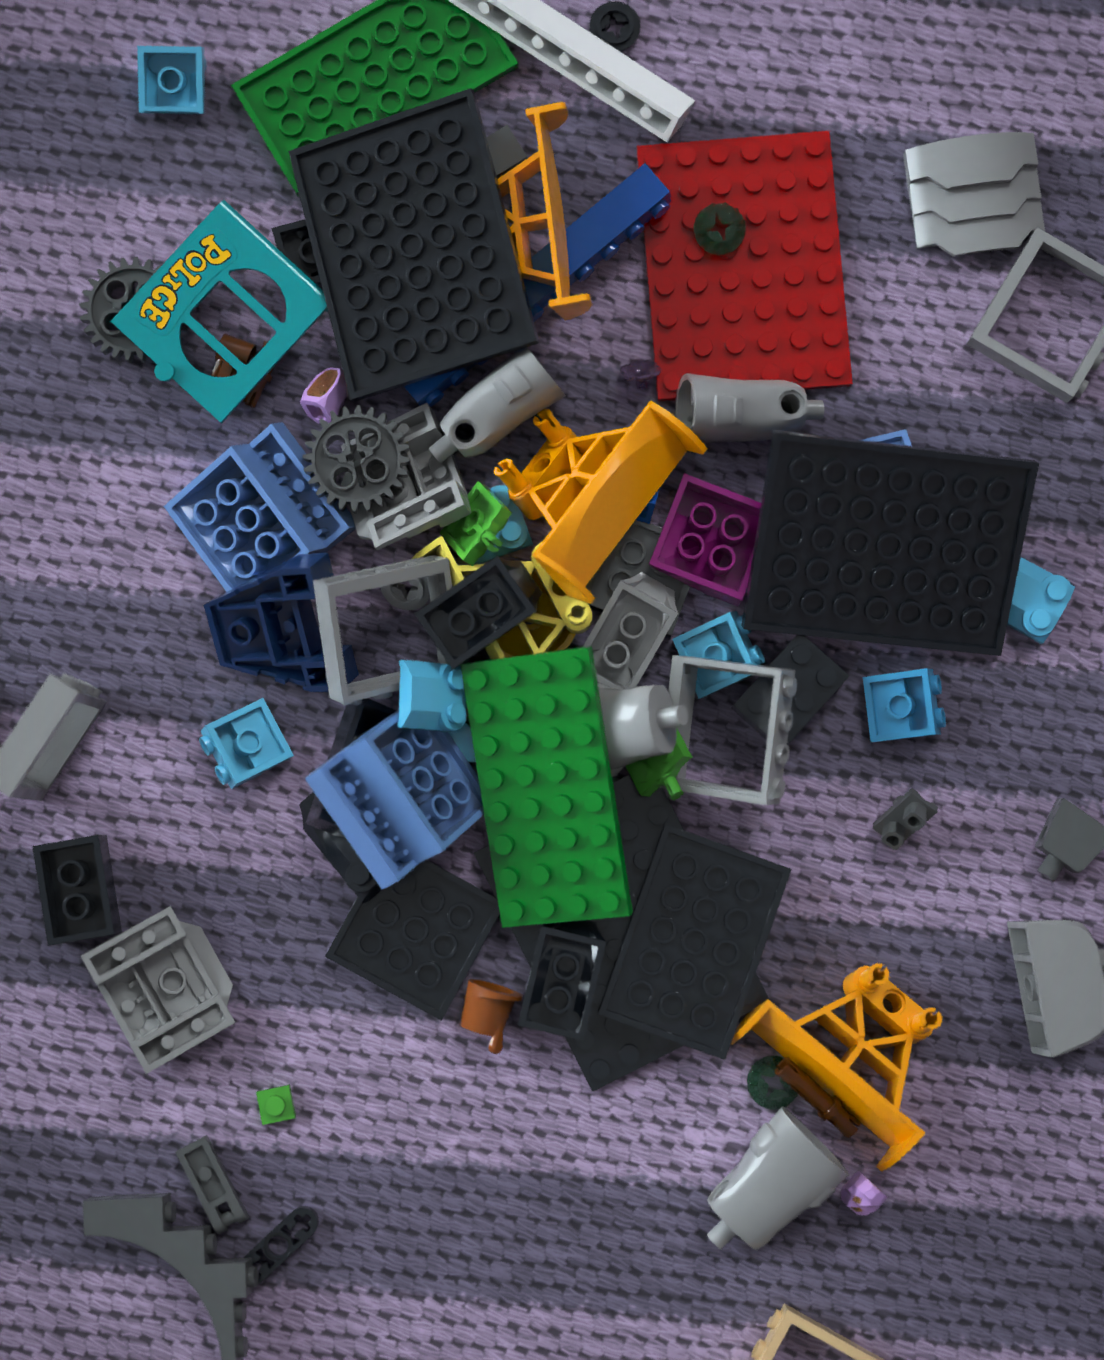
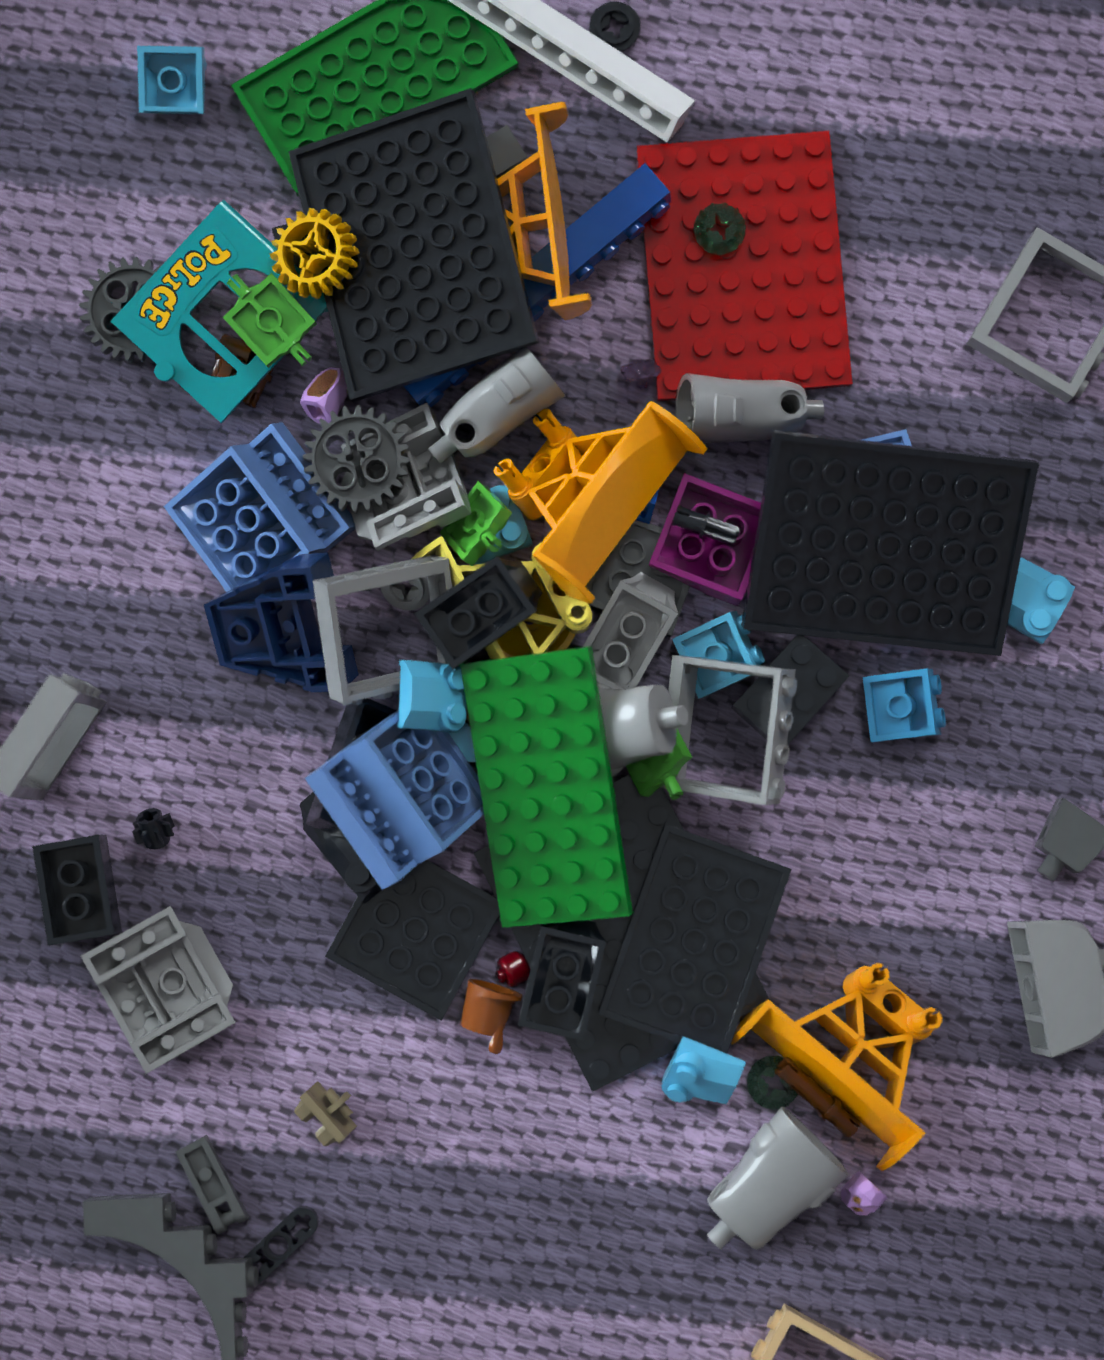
medium azure plate [199,698,294,789] -> none
bright green plate [256,1084,296,1125] -> none
dark grey hips [872,788,938,850] -> none
light grey slope [903,132,1045,257] -> none
none -> black gear [132,808,175,850]
none -> bright green plate [223,273,317,368]
none -> yellow gear [269,208,359,299]
none -> dark tan hips [294,1081,357,1147]
none -> dark red piece [495,951,531,987]
none -> medium azure slope [661,1036,746,1104]
none -> black axle [672,505,739,545]

